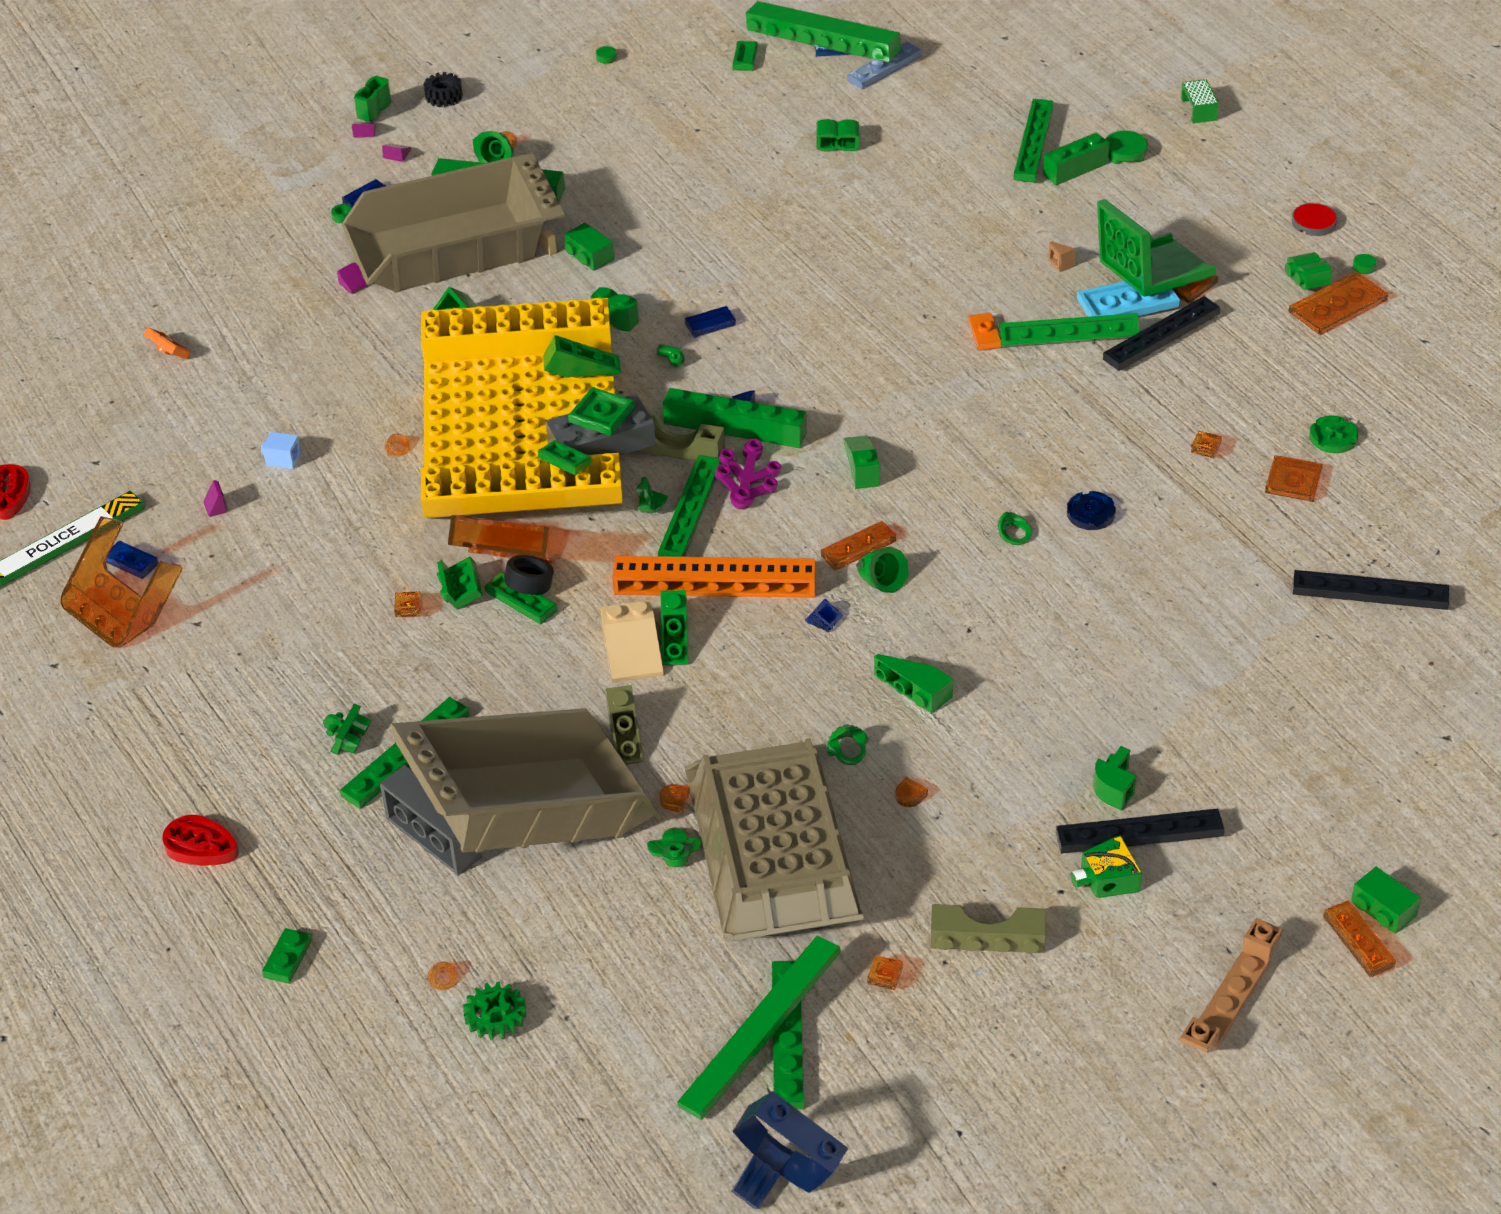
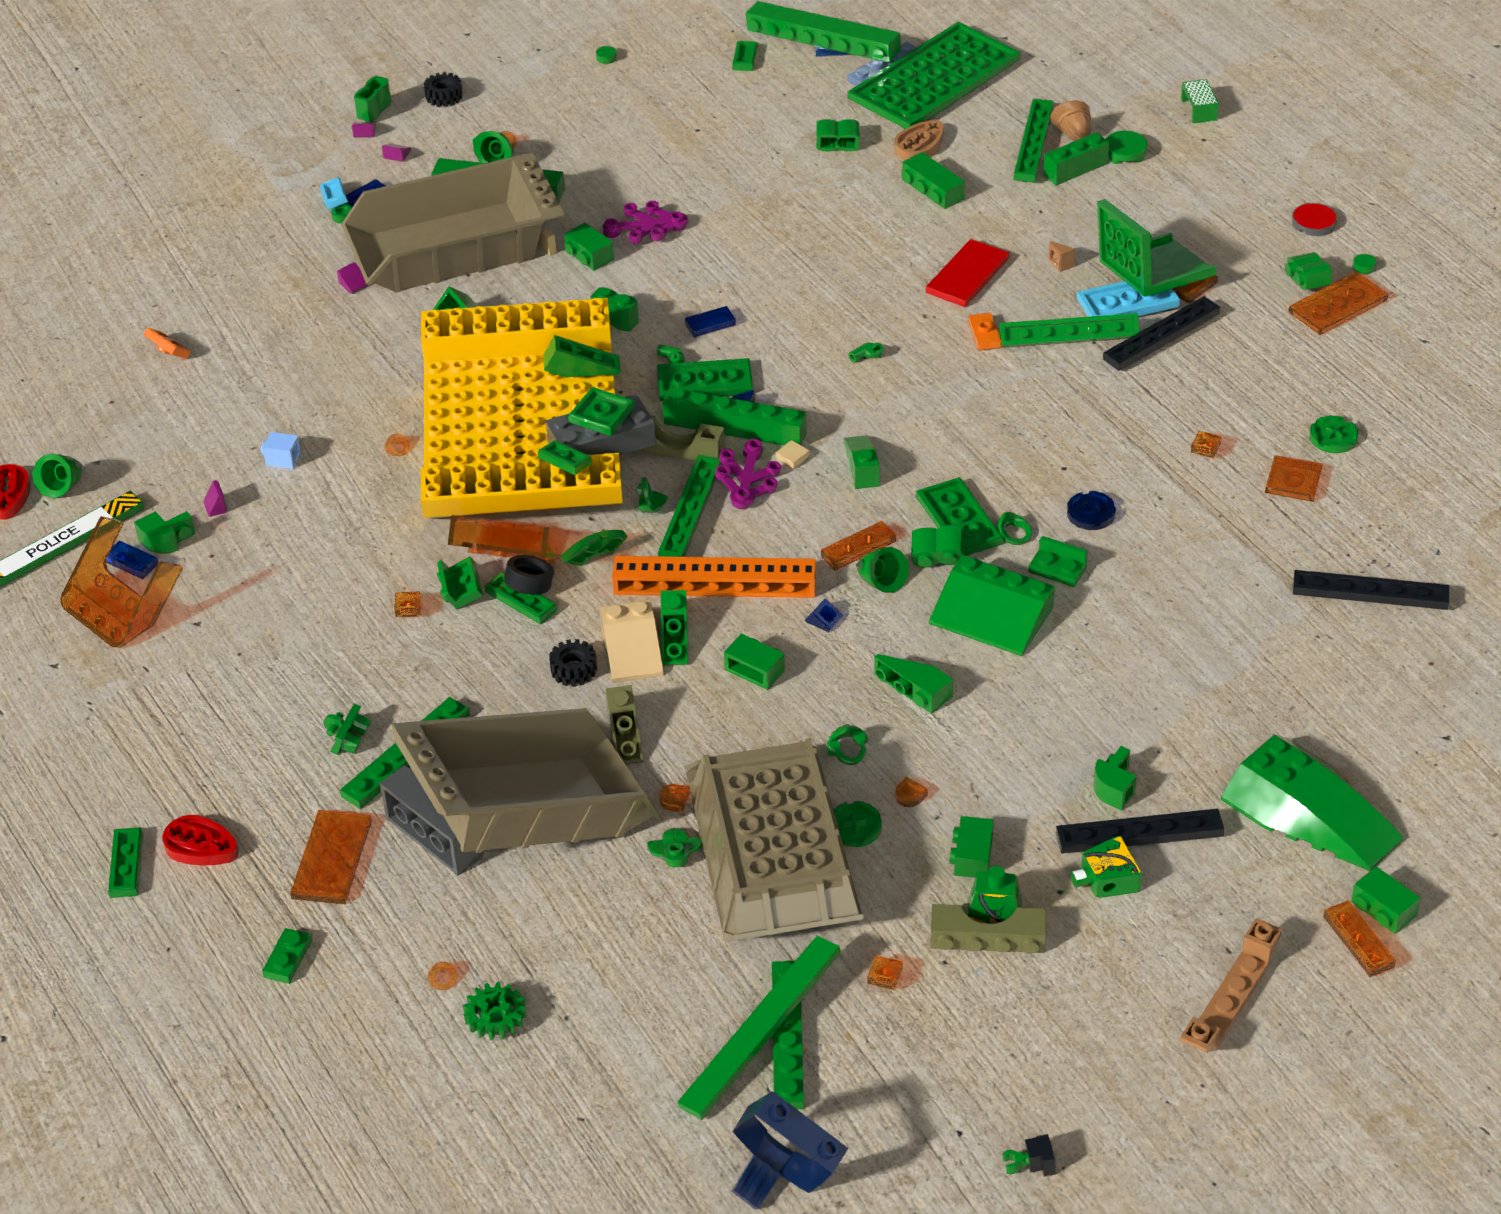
none -> green piece [32,453,83,499]
none -> green tile [108,827,143,898]
none -> green brick [134,511,195,554]
none -> clear orange tile [290,810,372,905]
none -> medium azure tile [320,177,348,210]
none -> black tyre [549,639,597,687]
none -> green tile [561,530,628,566]
none -> magenta plant [603,200,688,243]
none -> green tile [657,358,753,401]
none -> green brick [724,633,785,690]
none -> tan tile [776,440,810,469]
none -> green tile [833,801,882,847]
none -> green plate [848,21,1021,129]
none -> green arm [848,342,884,362]
none -> medium nougat piece [894,120,944,160]
none -> green brick [902,152,965,209]
none -> green brick [911,525,964,568]
none -> green tile [916,477,1003,556]
none -> red tile [926,239,1010,307]
none -> green slope [929,555,1055,656]
none -> green brick [950,816,994,878]
none -> green torso [967,866,1022,923]
none -> black piece [1003,1134,1056,1177]
none -> green bracket [1028,536,1088,587]
none -> medium nougat piece [1050,100,1091,141]
none -> green wedge [1221,734,1404,871]

